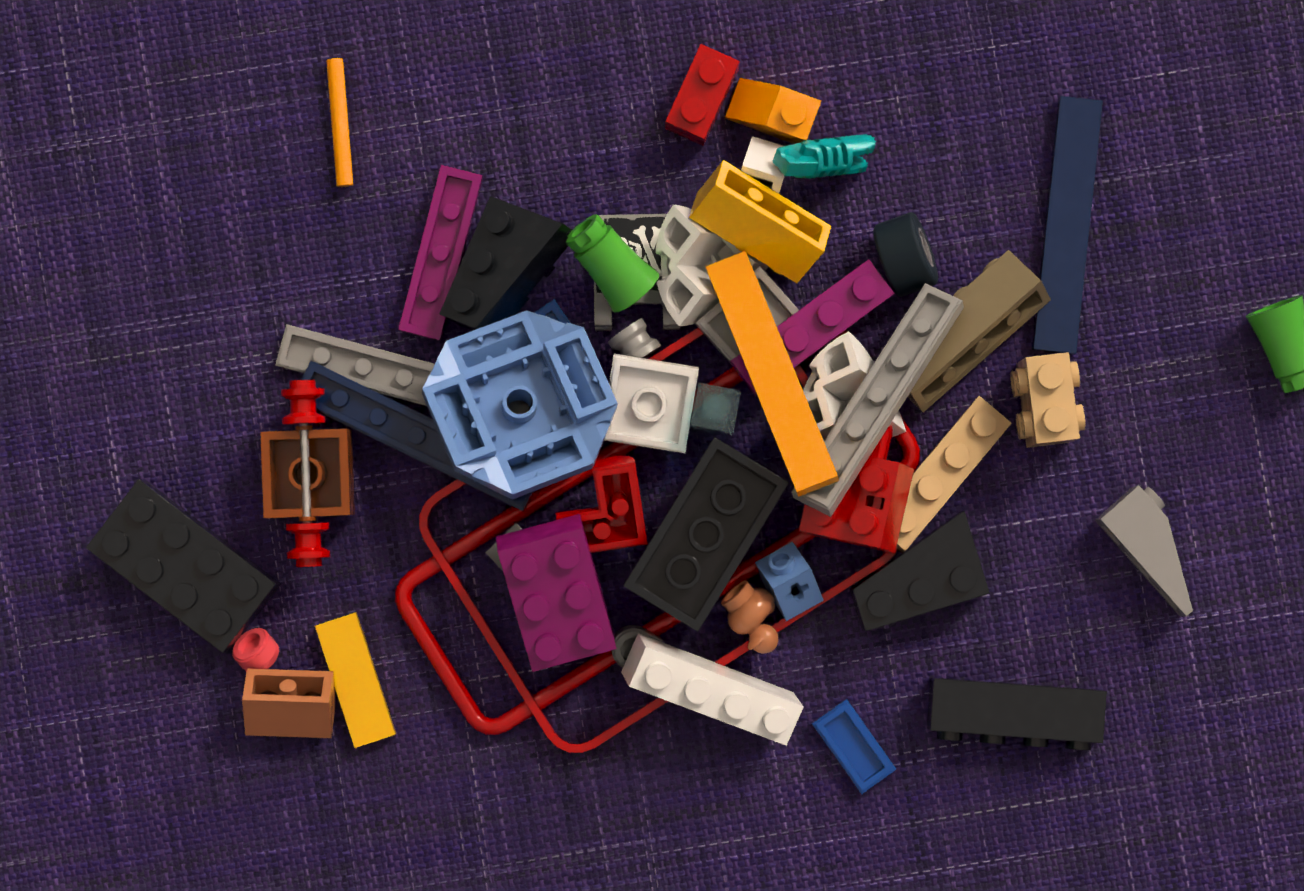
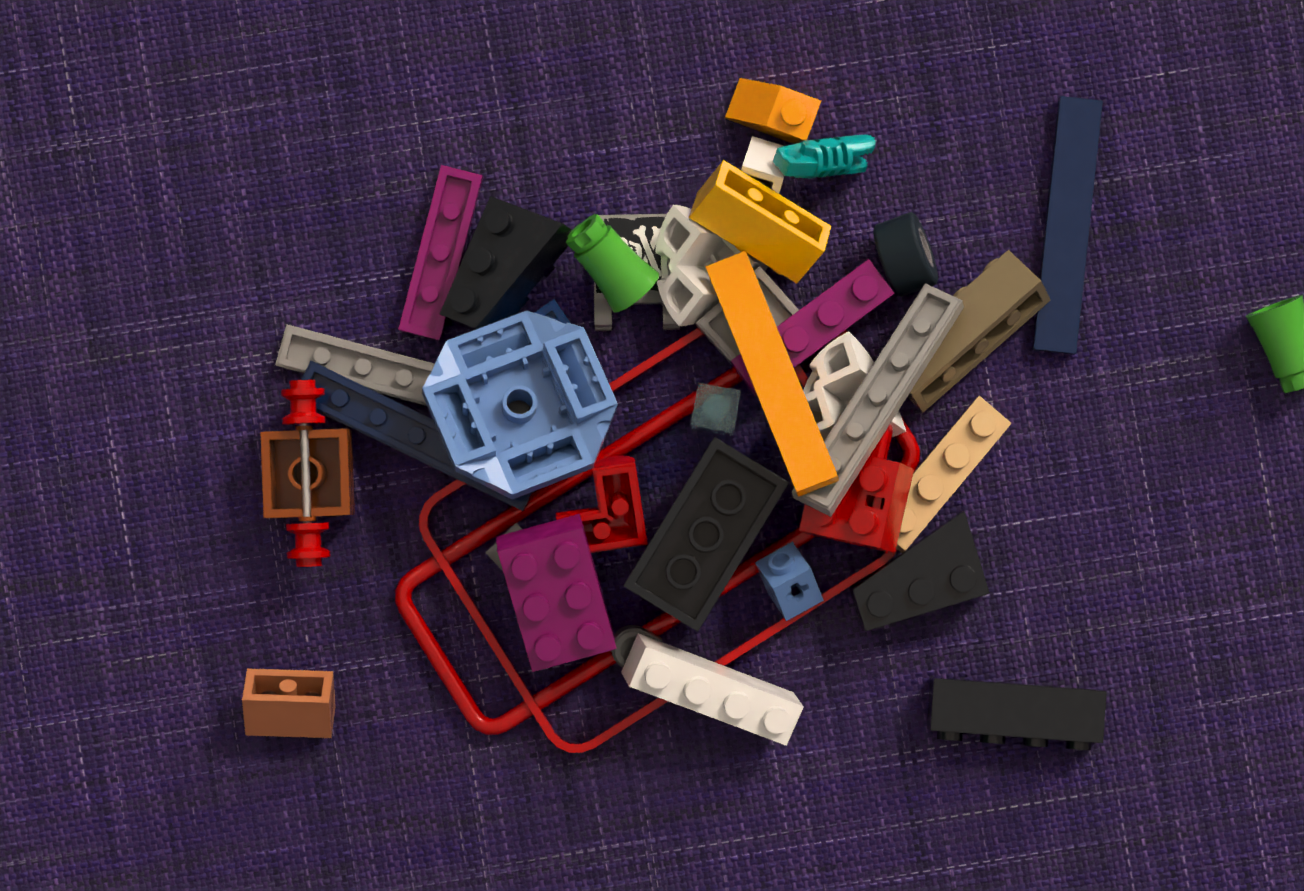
black brick [86,479,281,653] -> none
coral tile [232,628,280,672] -> none
yellow tile [315,612,396,748] -> none
light orange bar [326,58,353,187] -> none
white tile [604,354,699,453] -> none
light grey wheel [608,318,661,359] -> none
red brick [665,44,740,146] -> none
nougat animal [721,580,779,654] -> none
blue tile [811,699,896,794] -> none
tan brick [1010,352,1085,448] -> none
light grey slope [1095,485,1193,617] -> none

